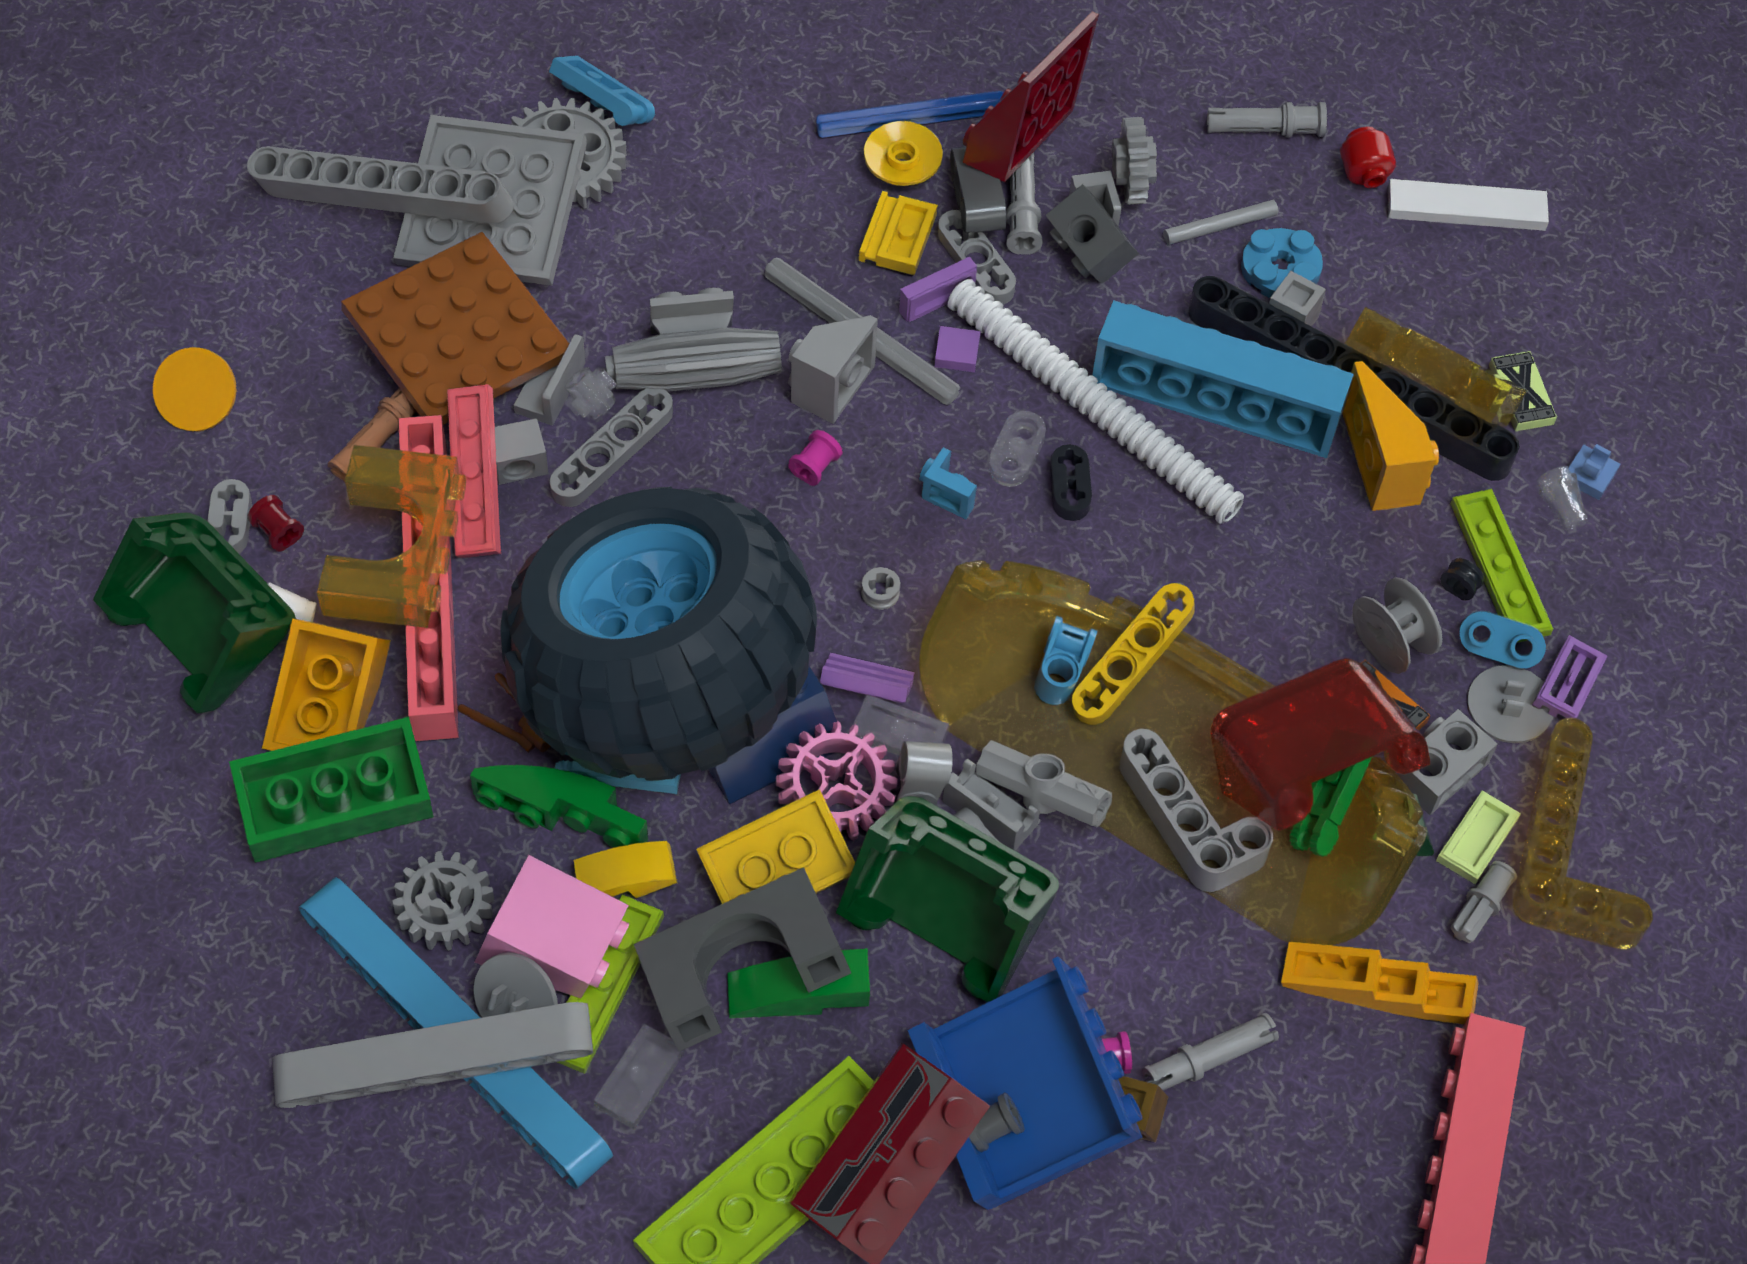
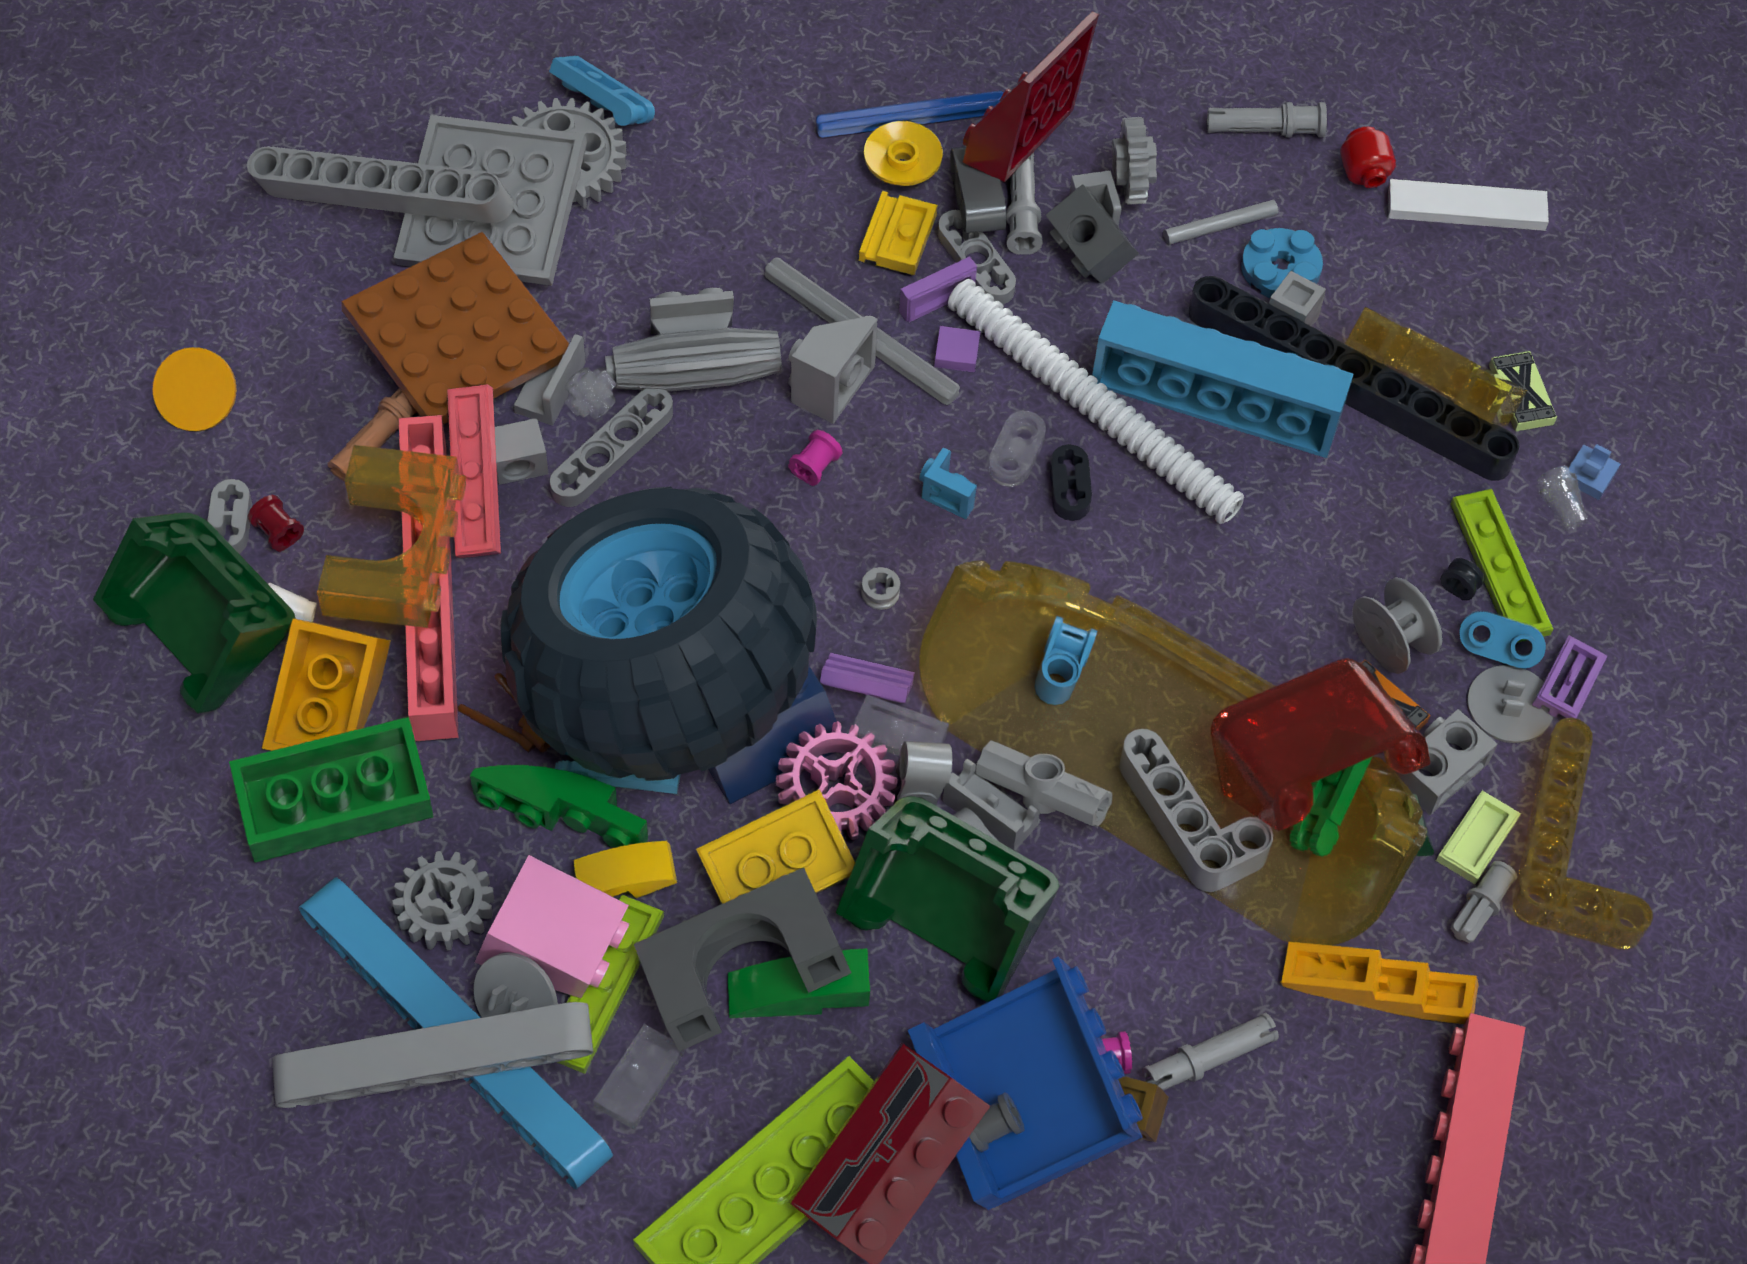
yellow beam [1072,583,1195,725] -> none
light orange slope [1342,361,1439,511] -> none

